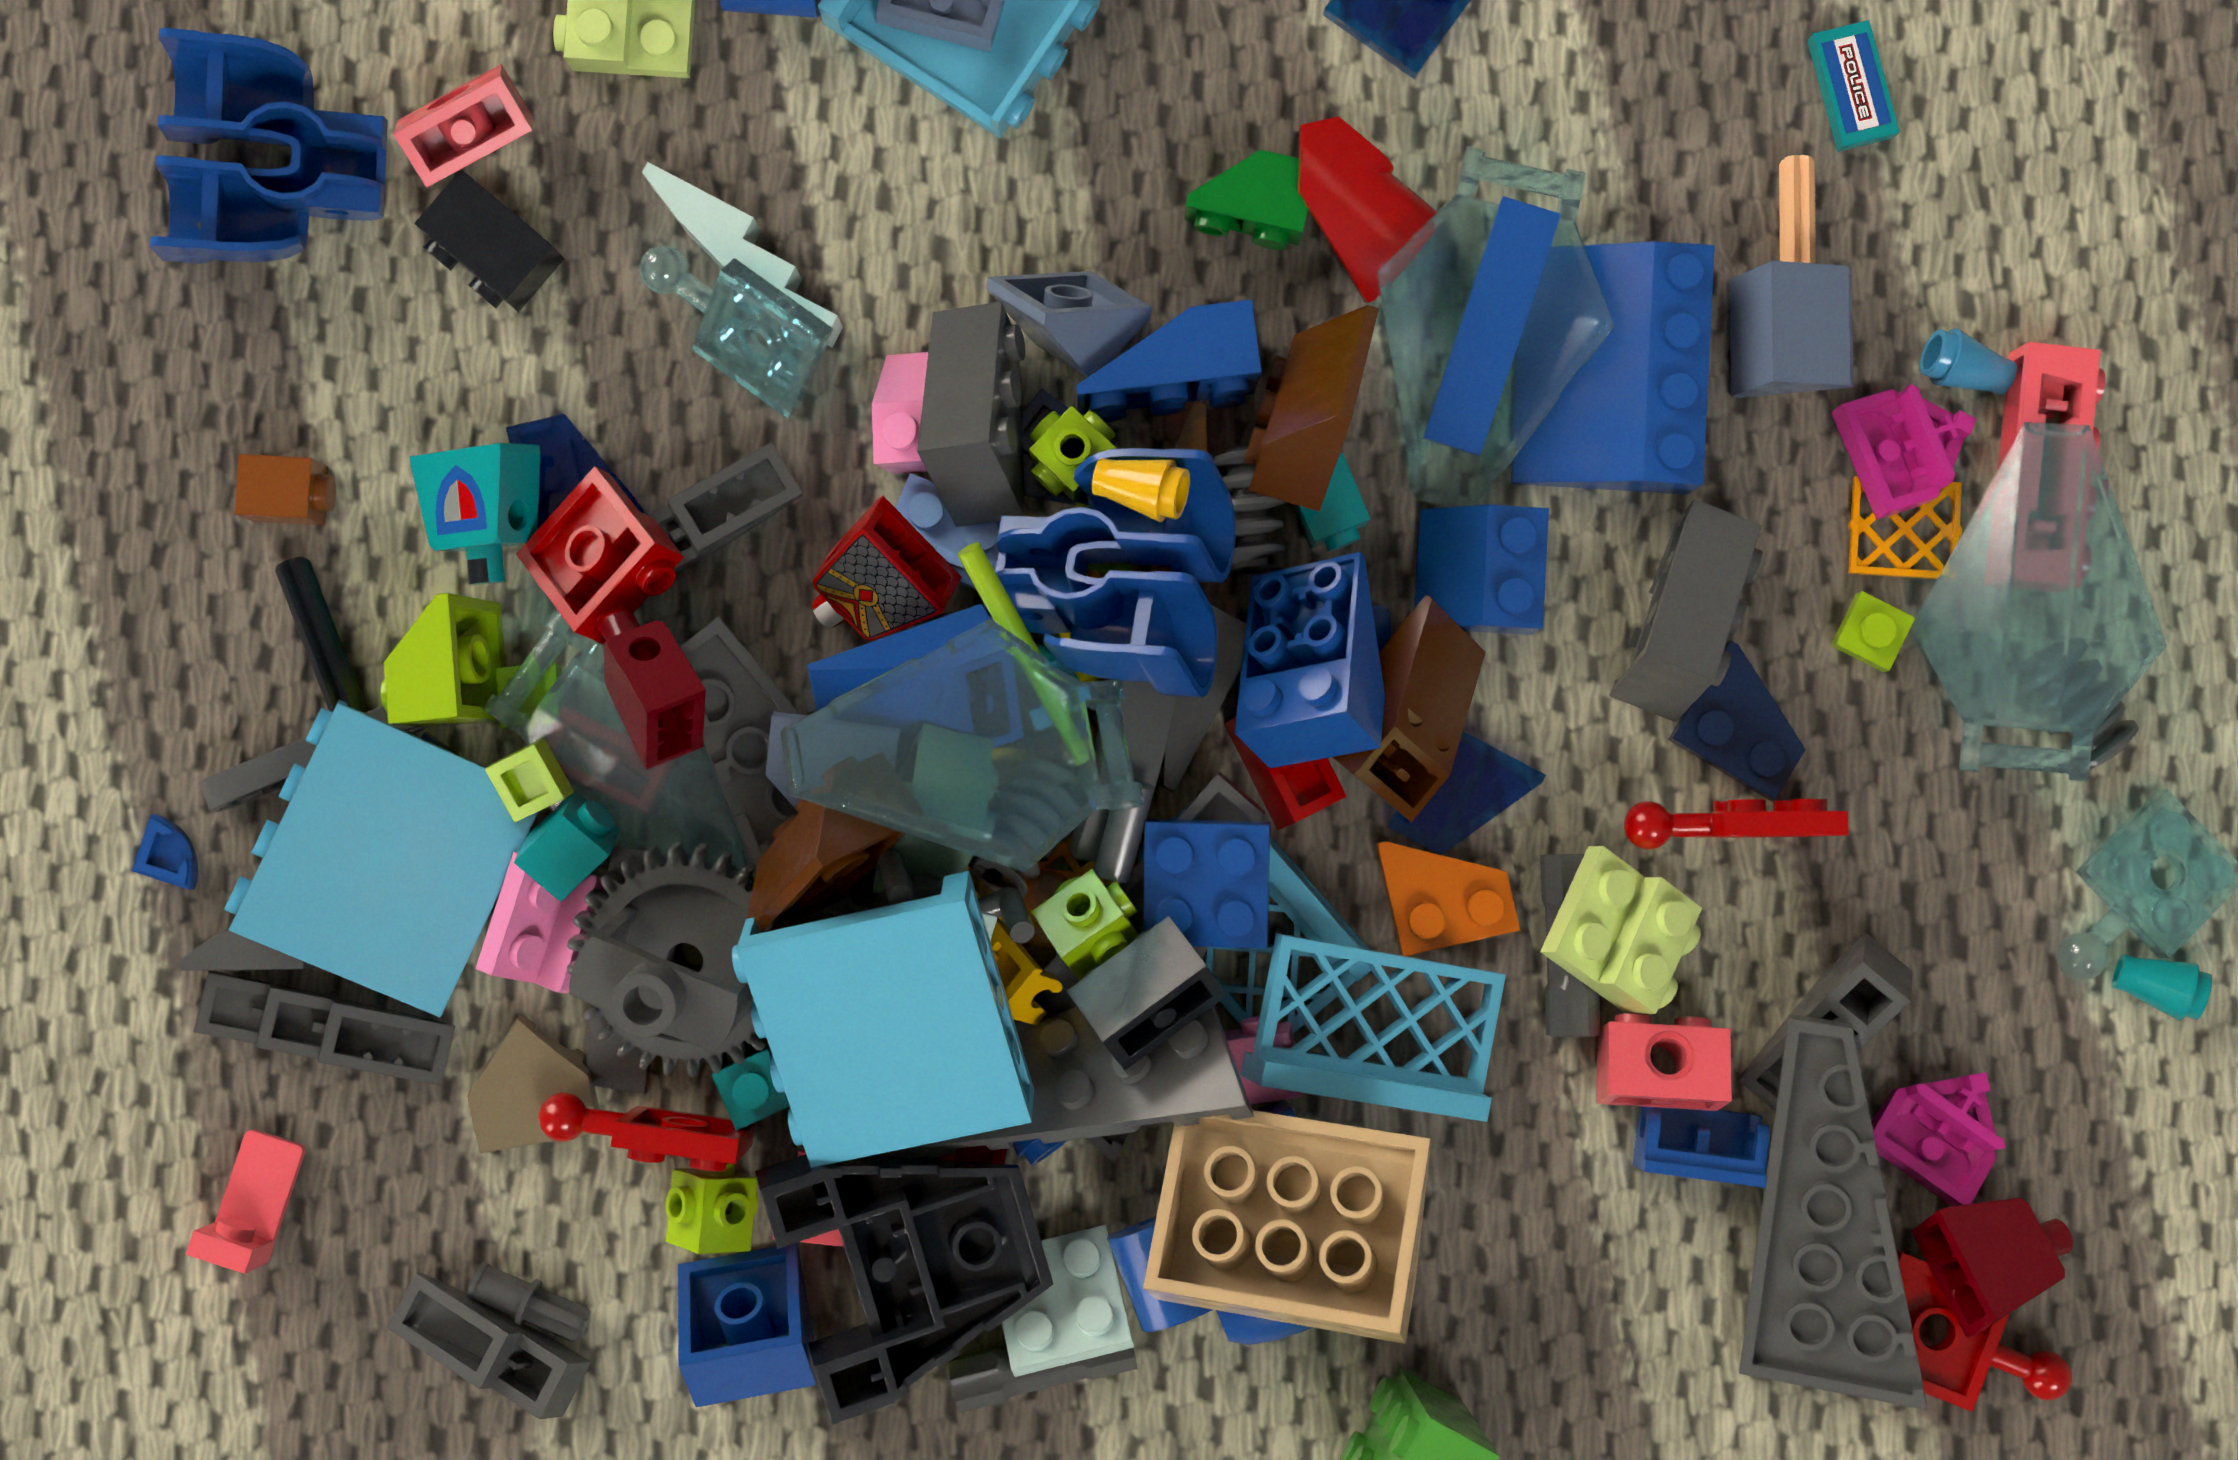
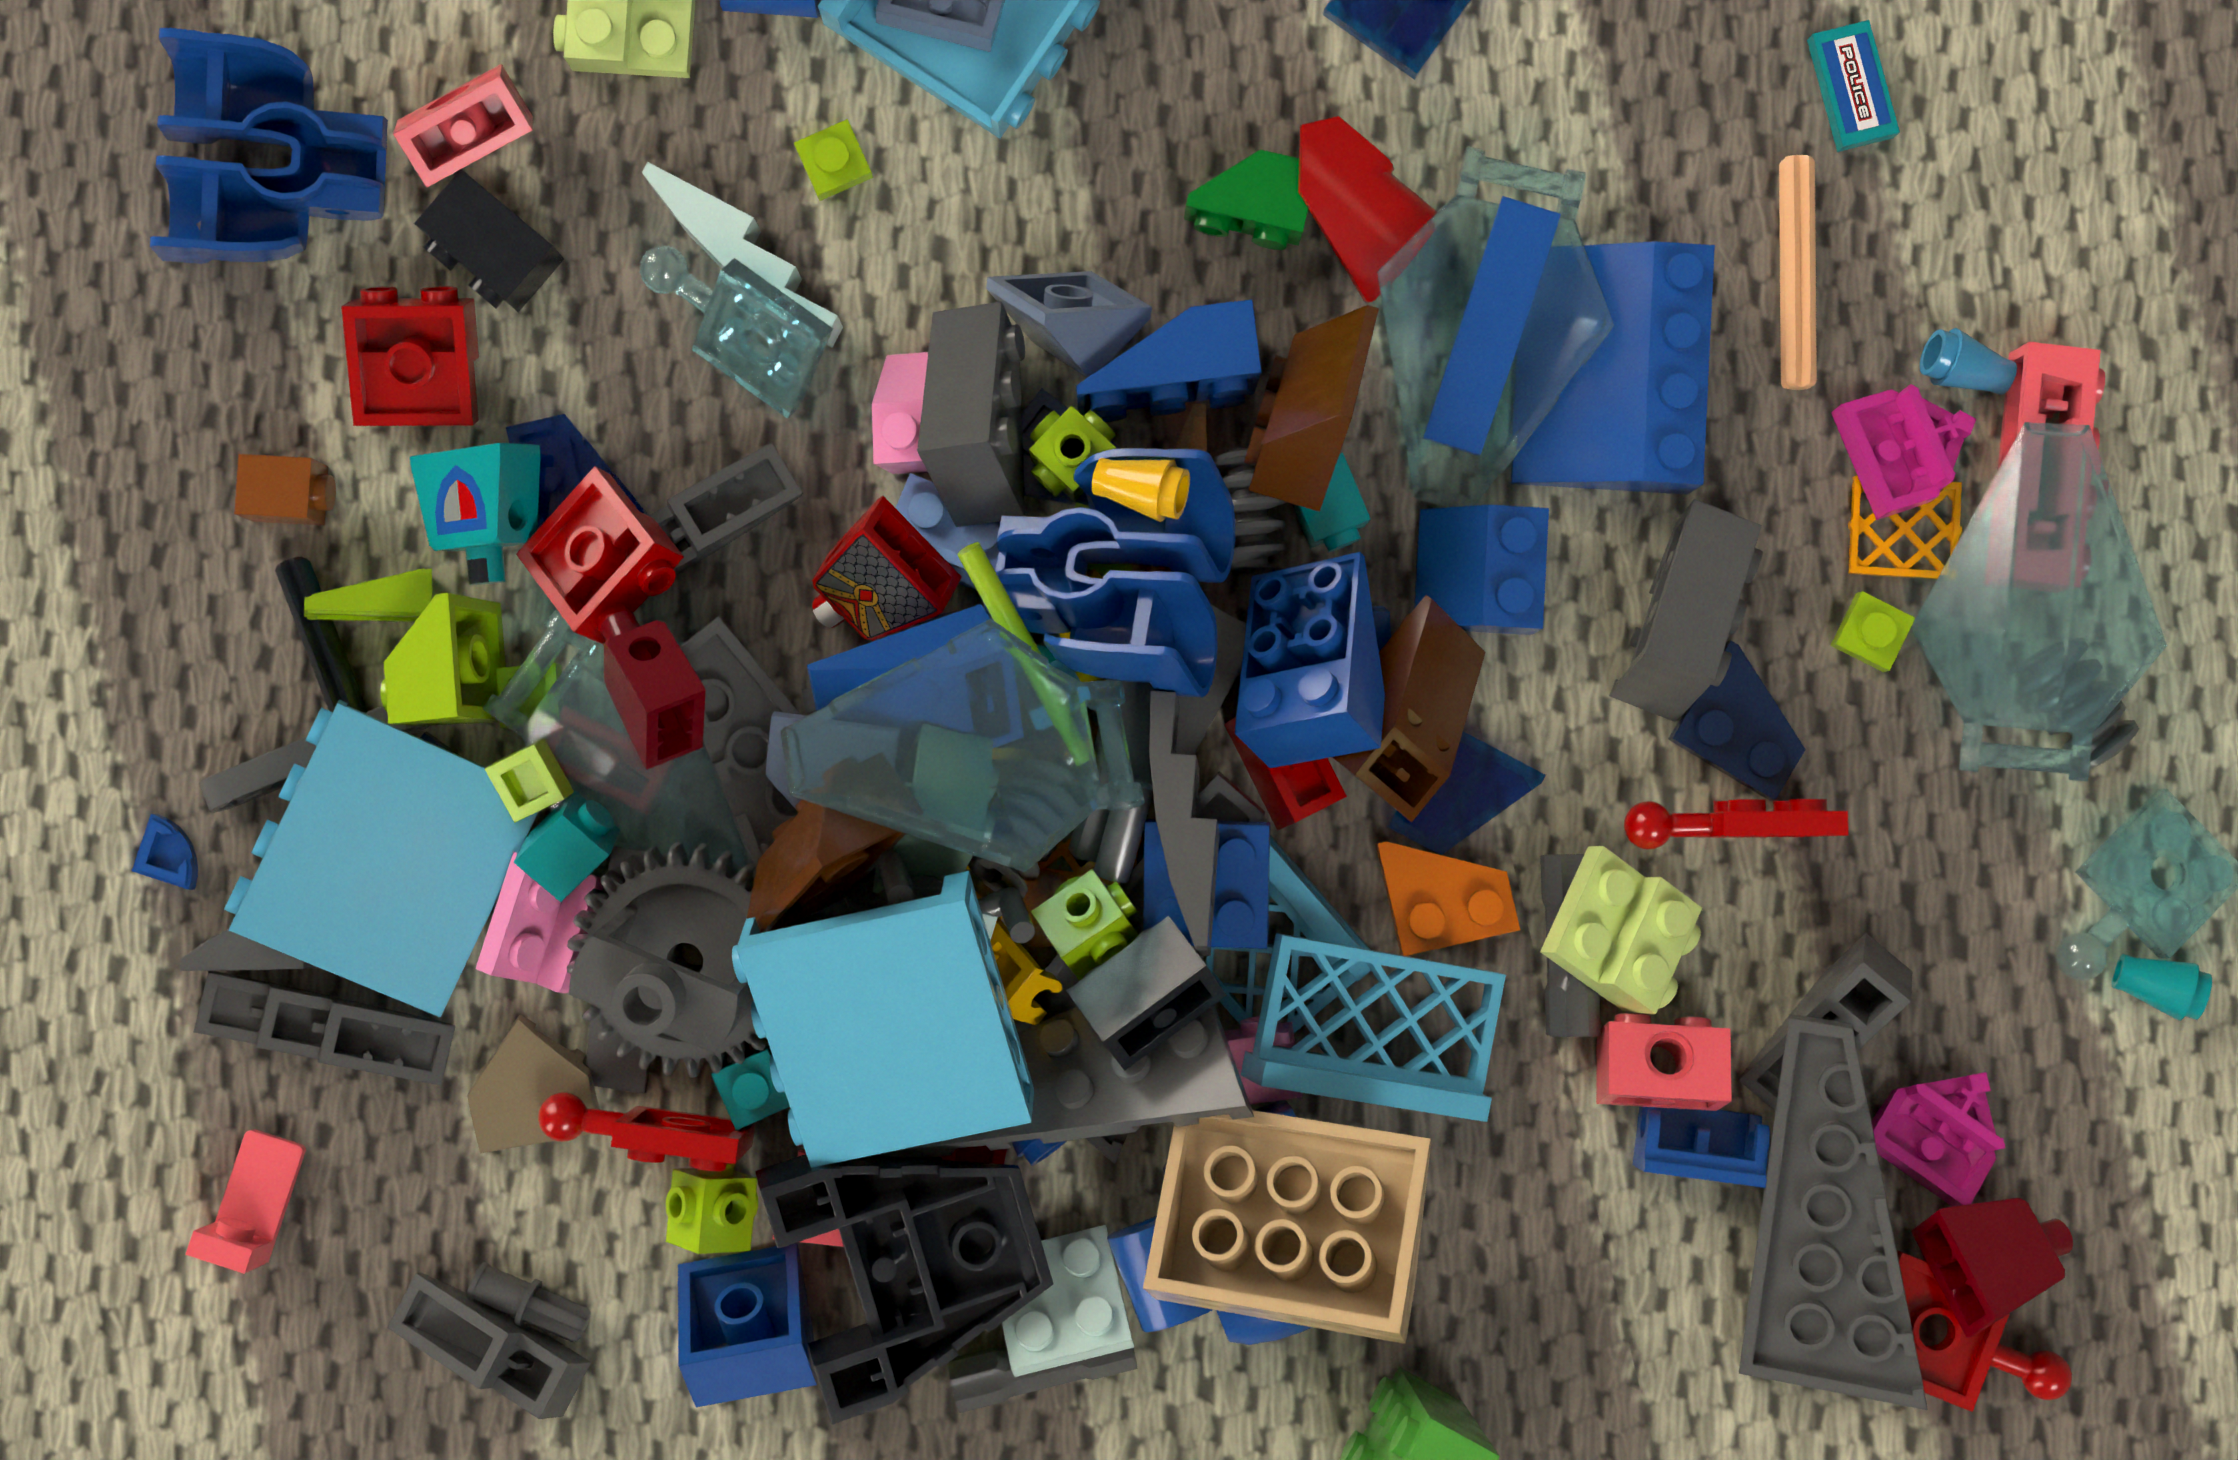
sand blue slope [1729,261,1853,398] -> none
none -> lime slope [304,568,432,622]
none -> red plate [341,286,479,426]
none -> lime plate [794,119,873,201]
none -> dark grey slope [1149,691,1220,956]

